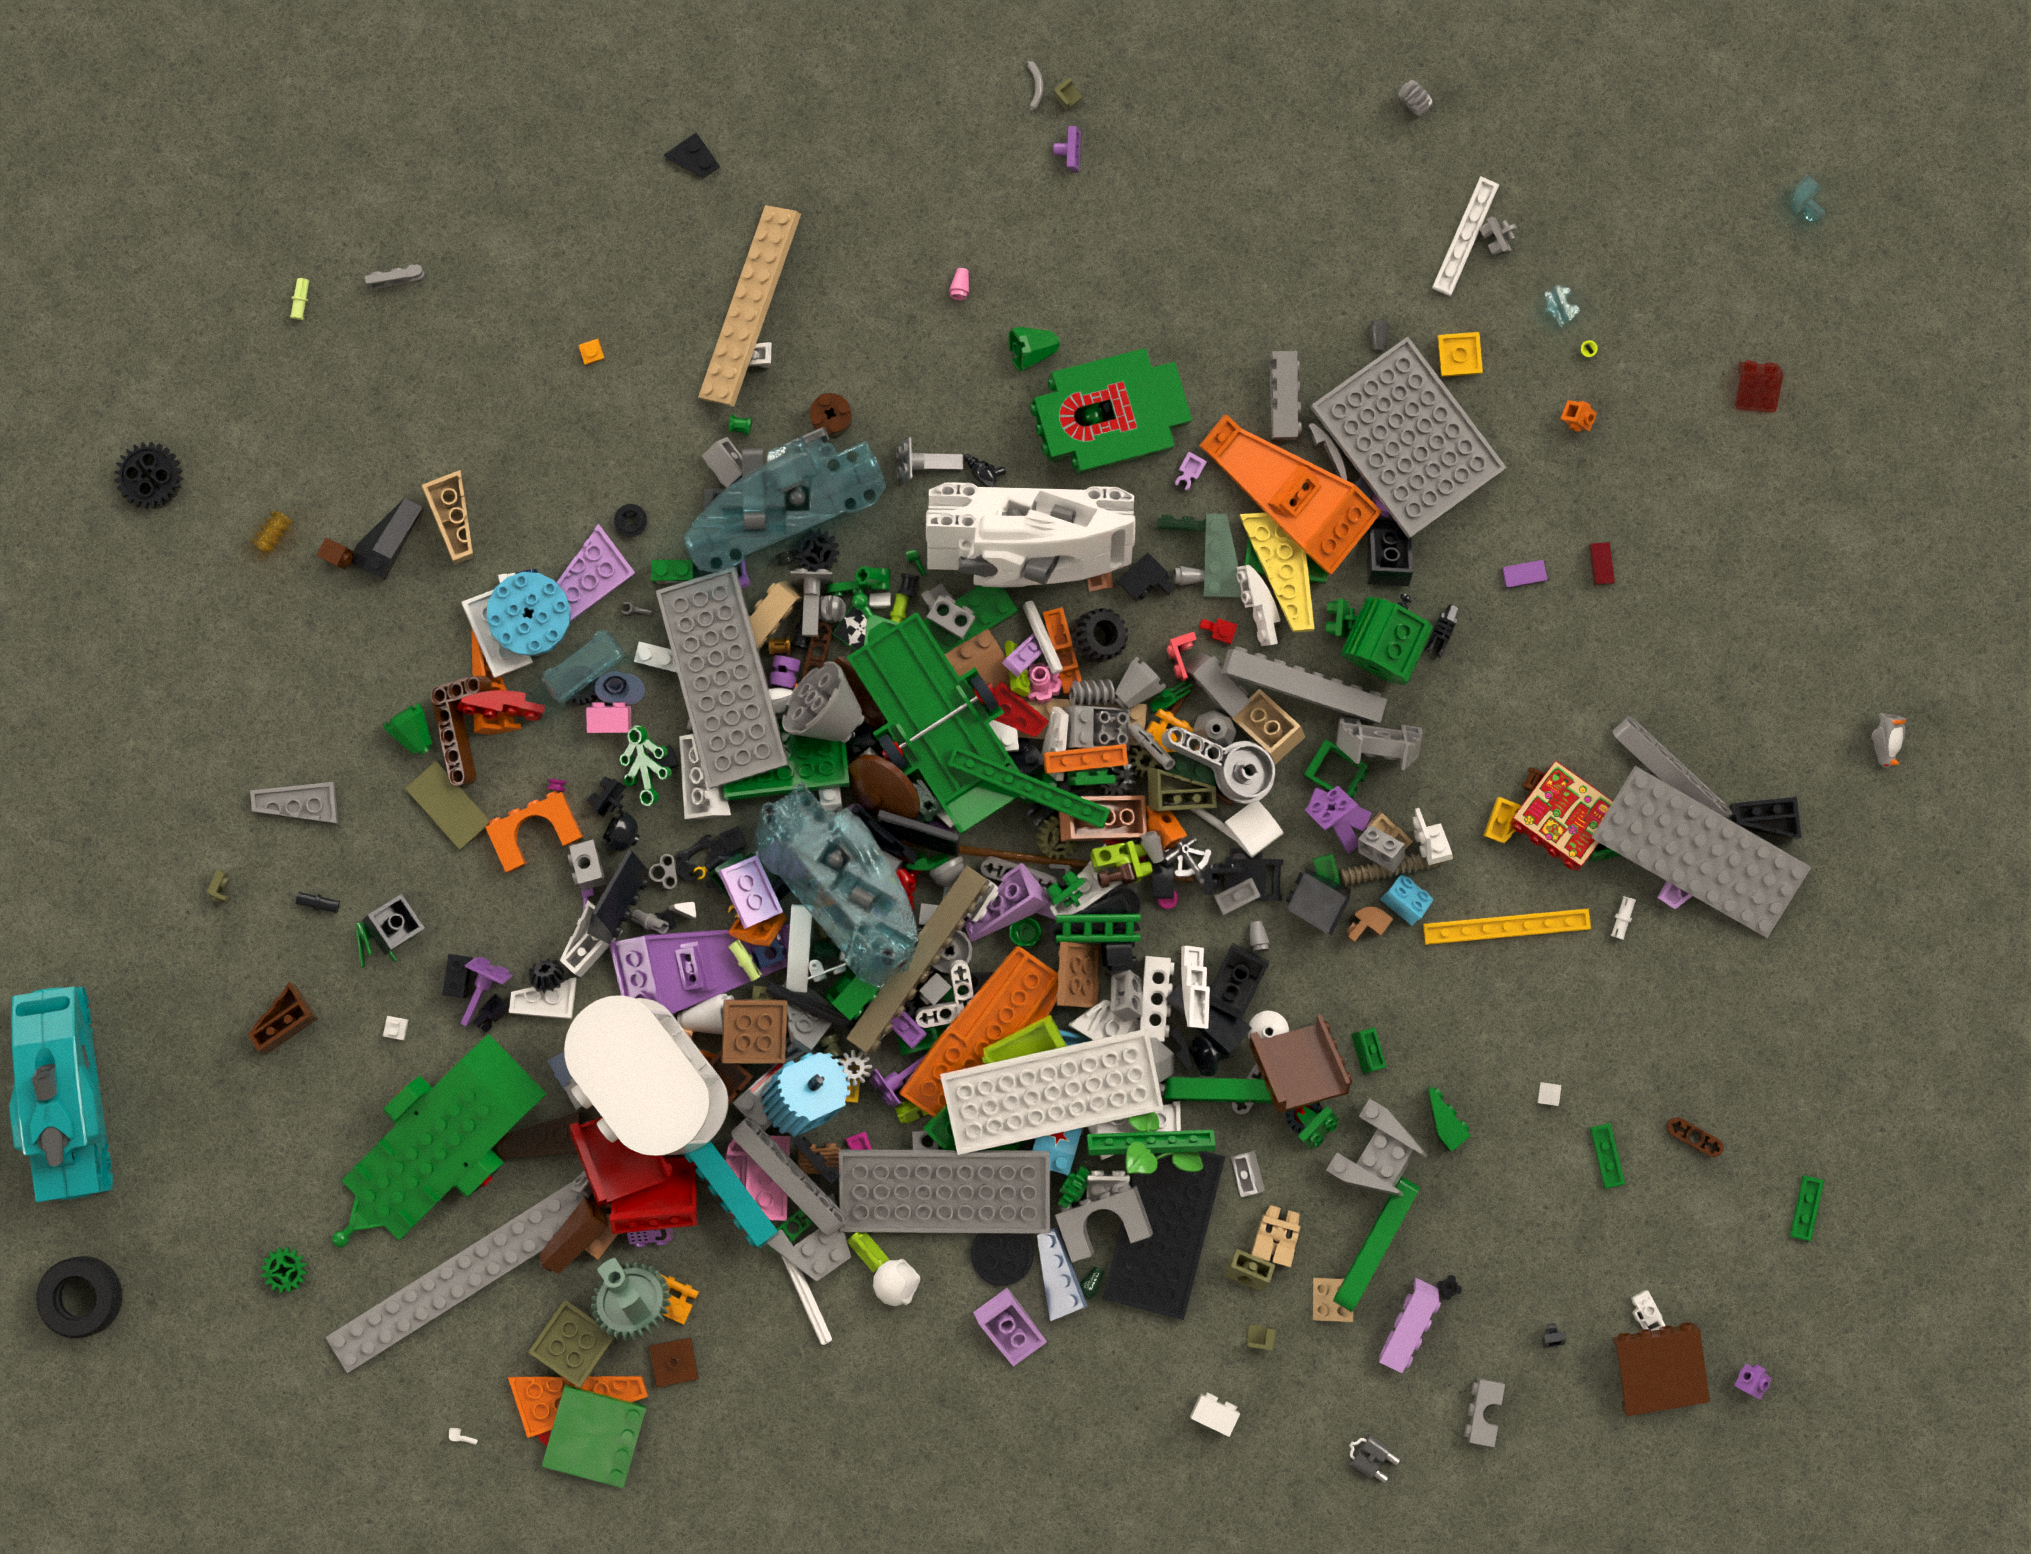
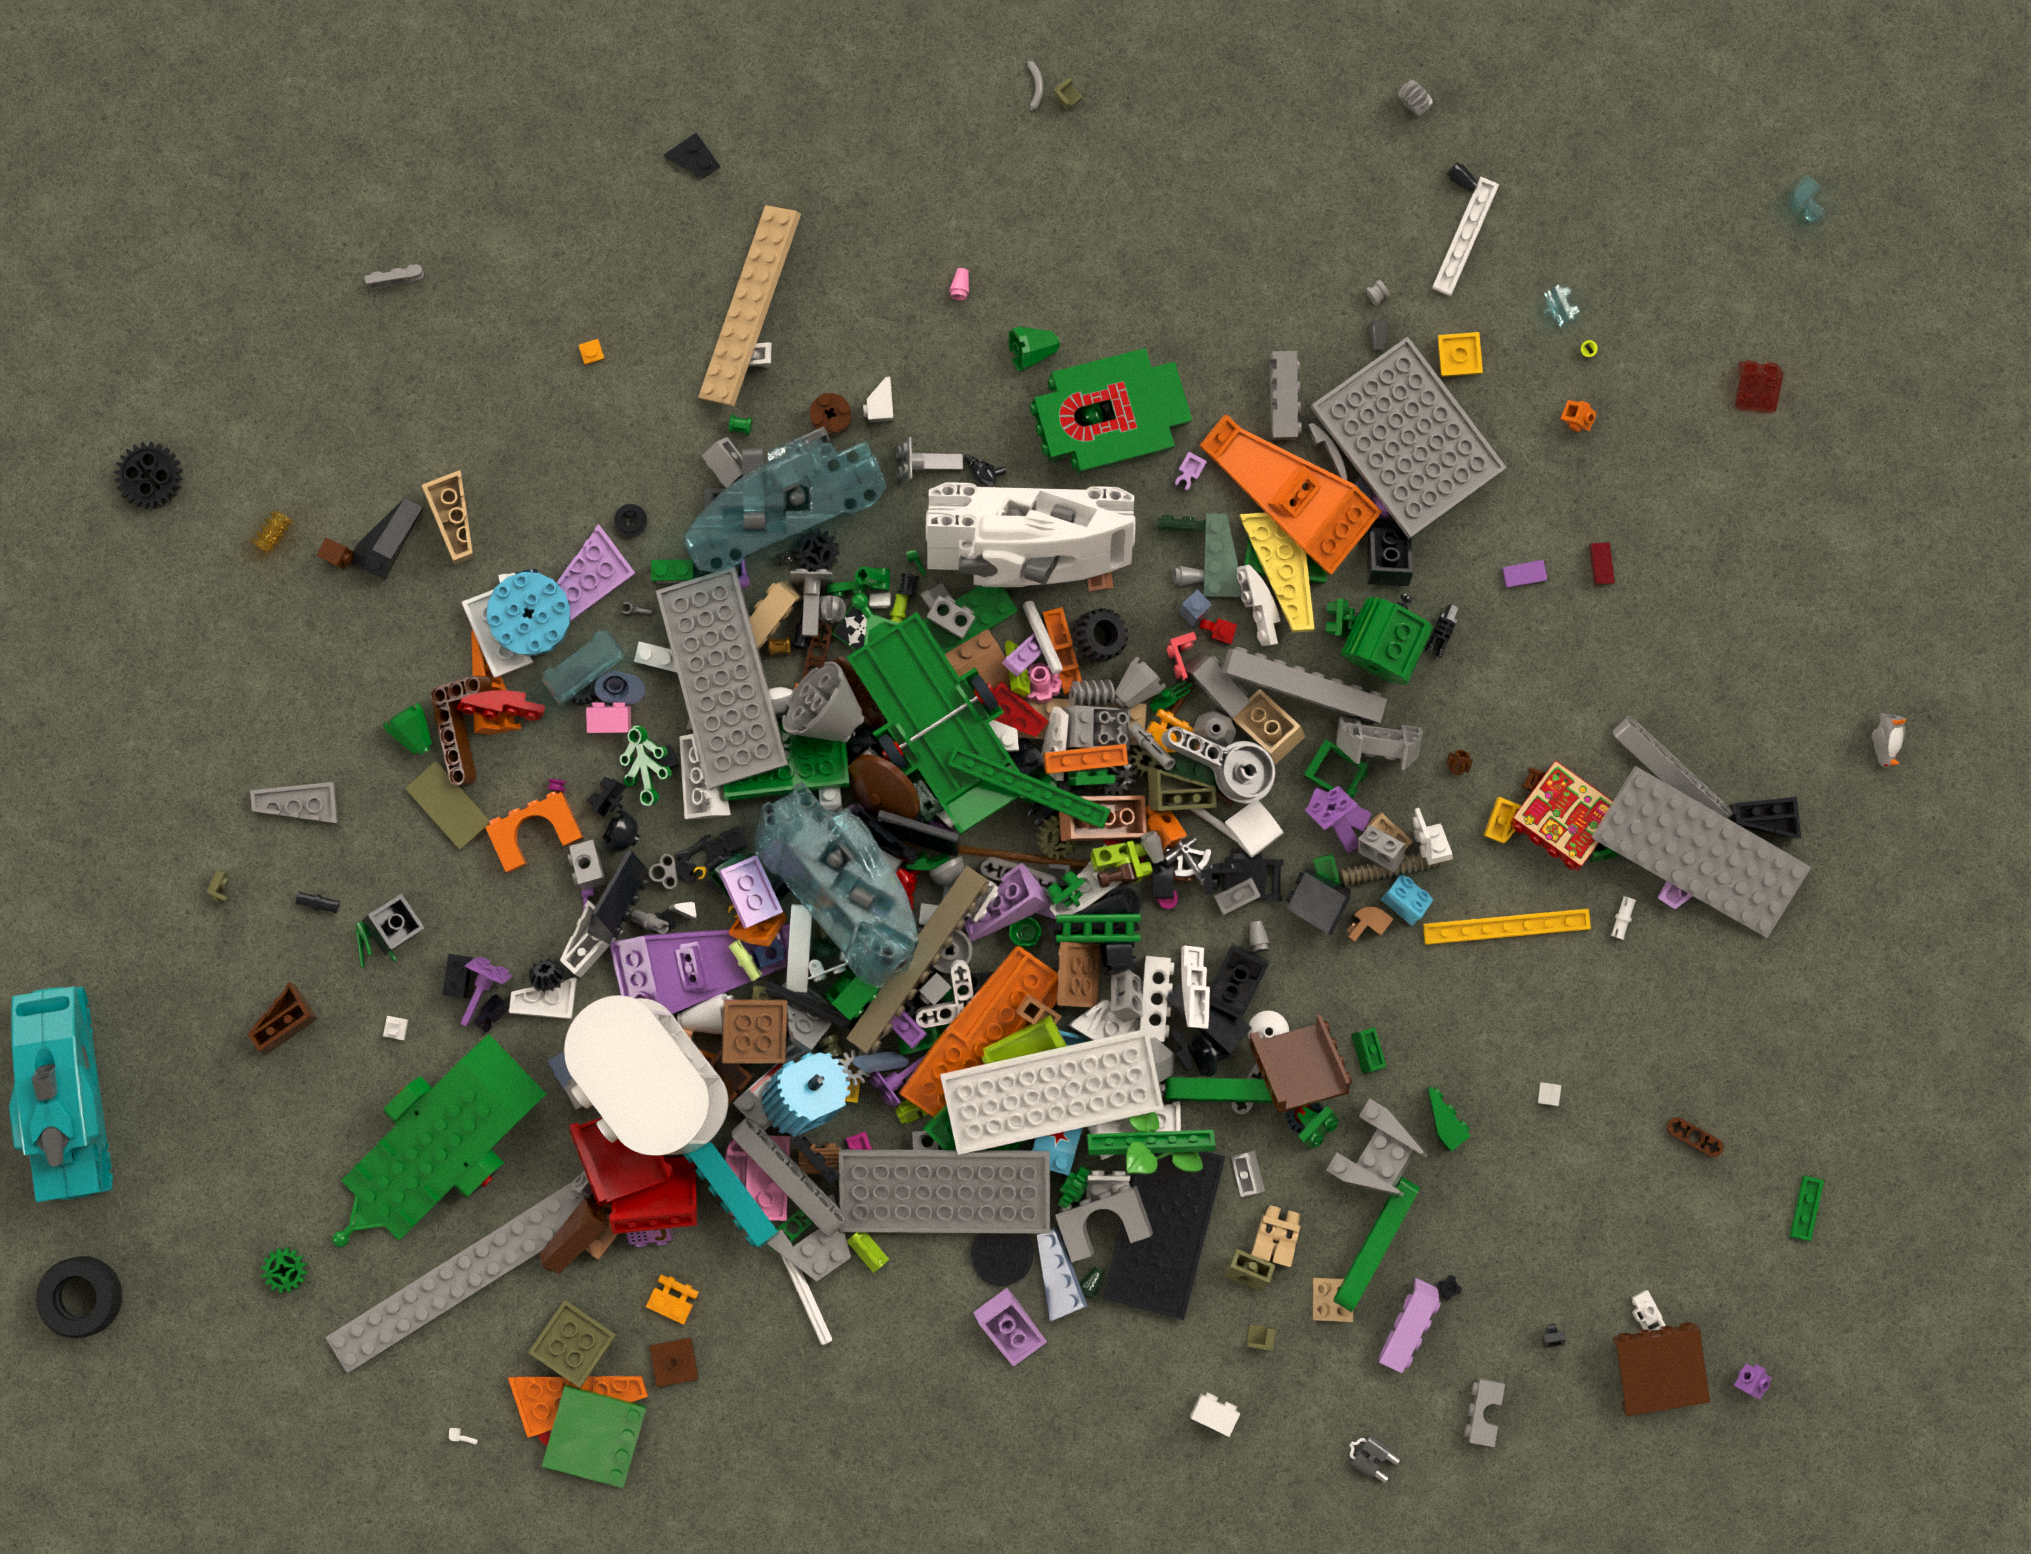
yellowish green axle [290,278,309,320] -> none
dark brown wing [497,1111,581,1158] -> none
sand green piece [591,1258,671,1341] -> none
medium lavender wheel [768,655,800,689] -> none
white helmet [873,1259,920,1306] -> none
medium lavender tile [1053,126,1081,172] -> none
black hinge [1118,552,1175,601] -> none
light grey hips [1479,216,1517,255] -> none
green tile [1589,1123,1625,1189] -> none
none -> sand blue tile [853,1051,909,1073]
none -> white slope [863,377,893,423]
none -> medium nougat brick [1016,994,1061,1025]
none -> sand blue brick [1179,590,1212,628]
none -> light grey wheel [1365,280,1390,306]
none -> reddish brown gear [1446,749,1473,775]
none -> black cone [1447,162,1478,192]

